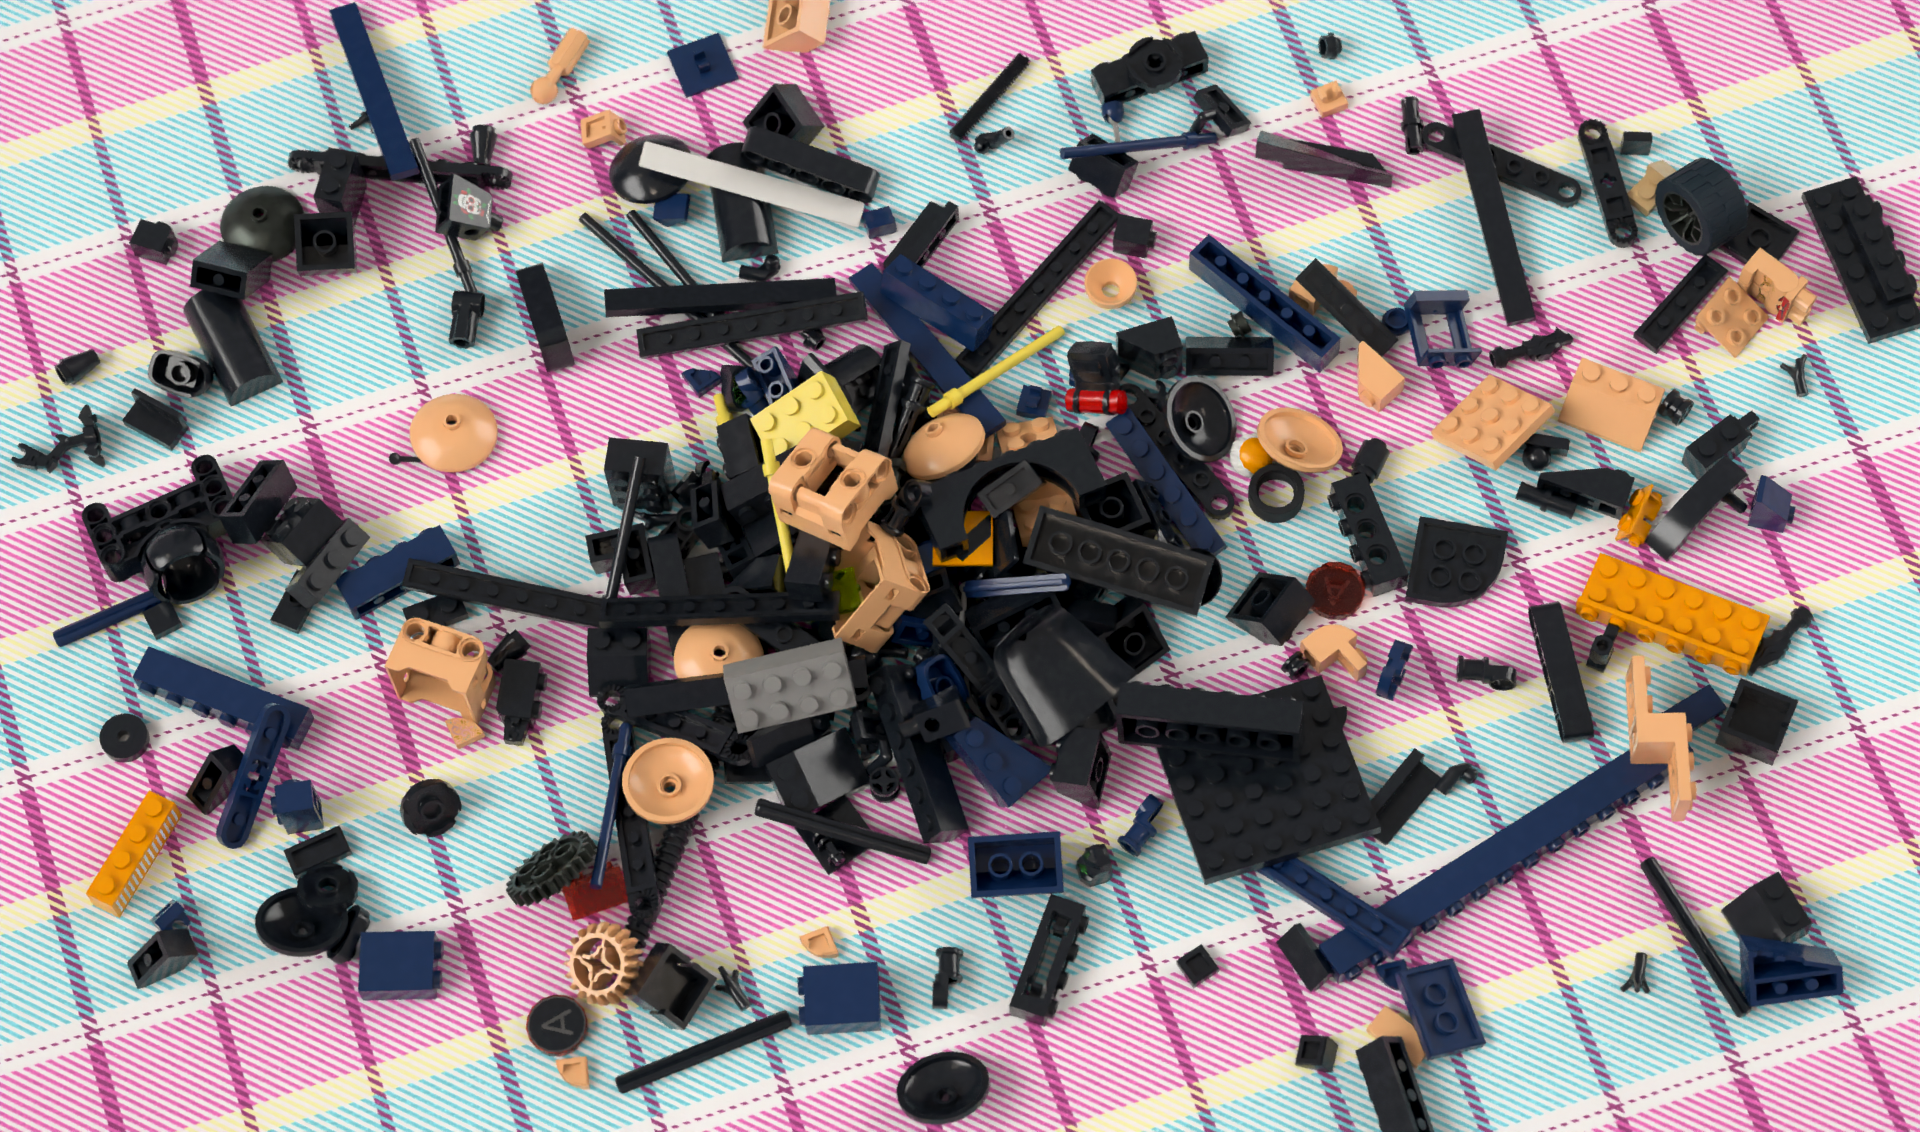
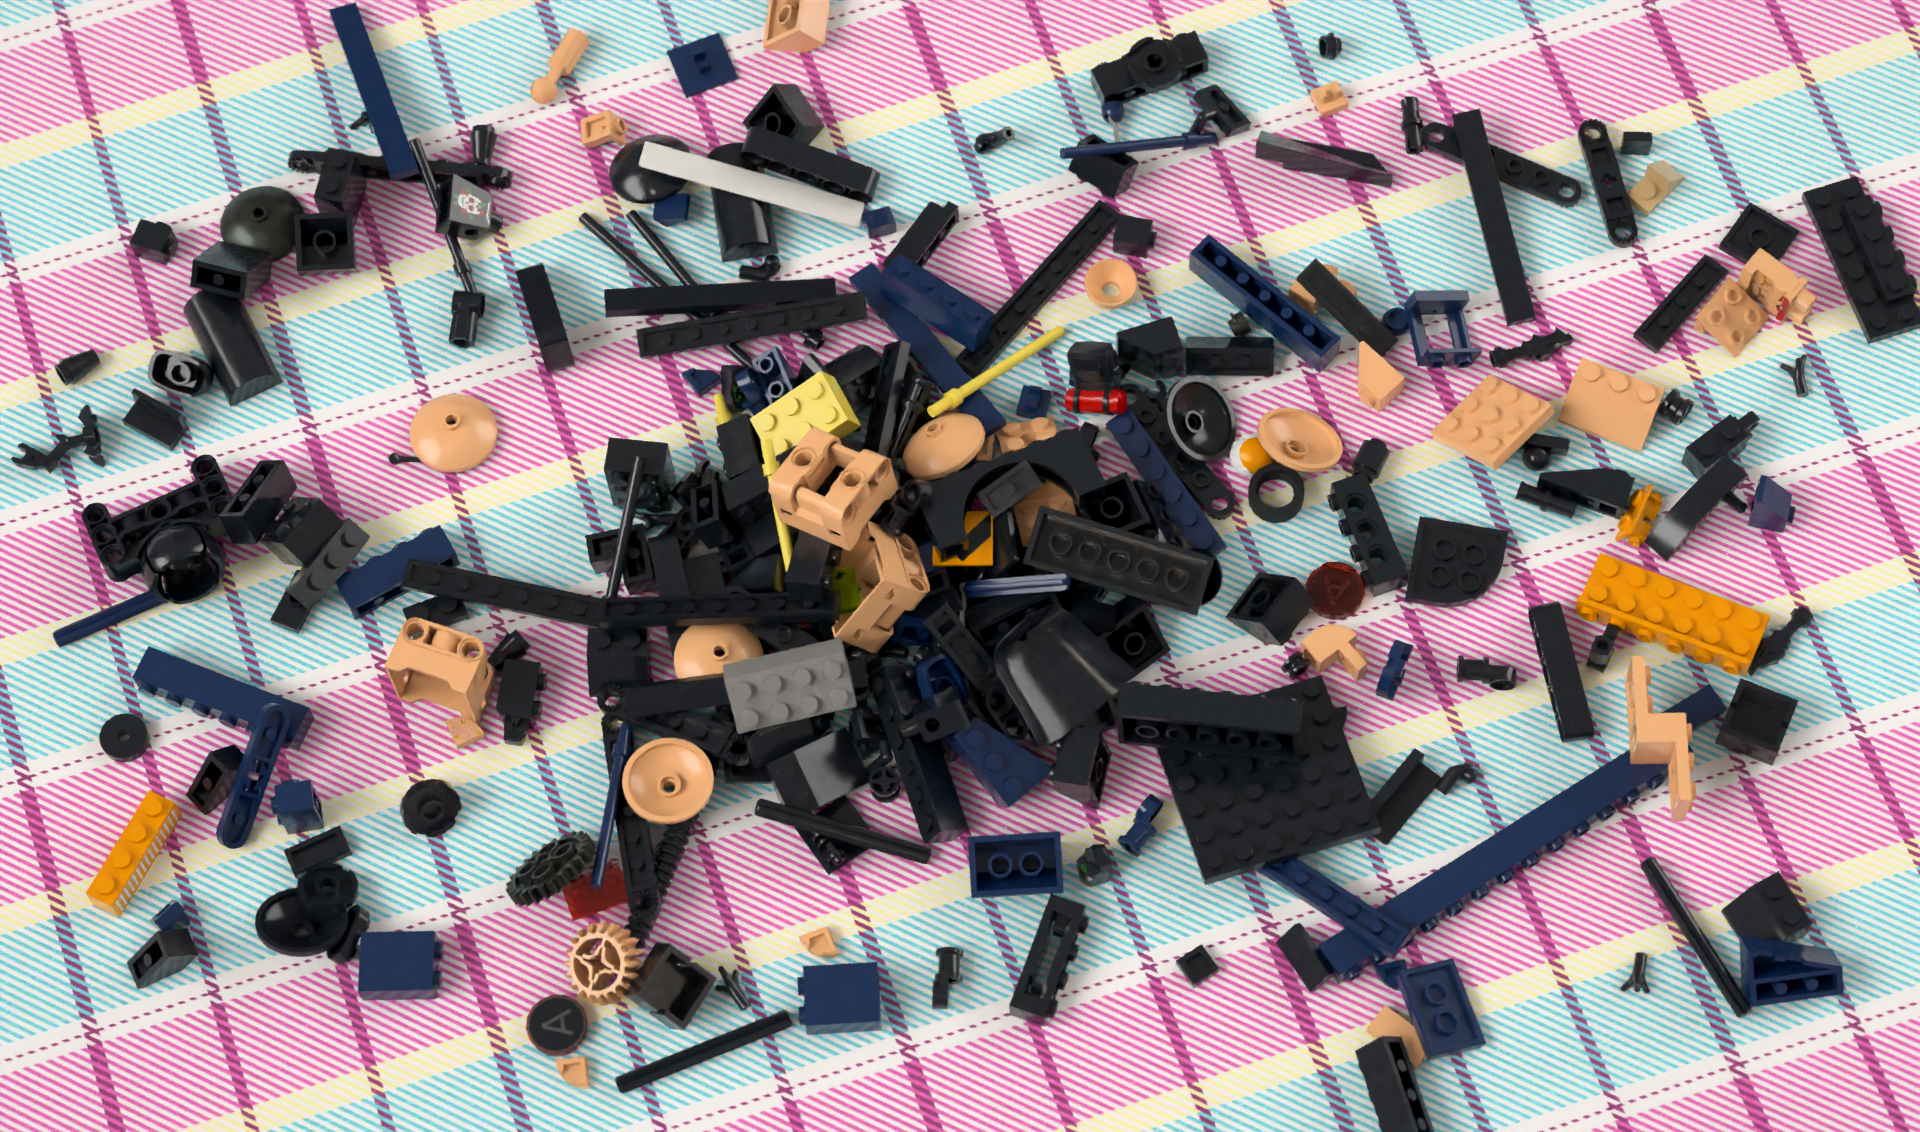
black tile [142,601,183,640] -> none
black dish [896,1052,990,1125] -> none
black axle [949,53,1030,143] -> none
black slope [1295,1035,1338,1073] -> none
black wheel [1655,157,1748,256] -> none

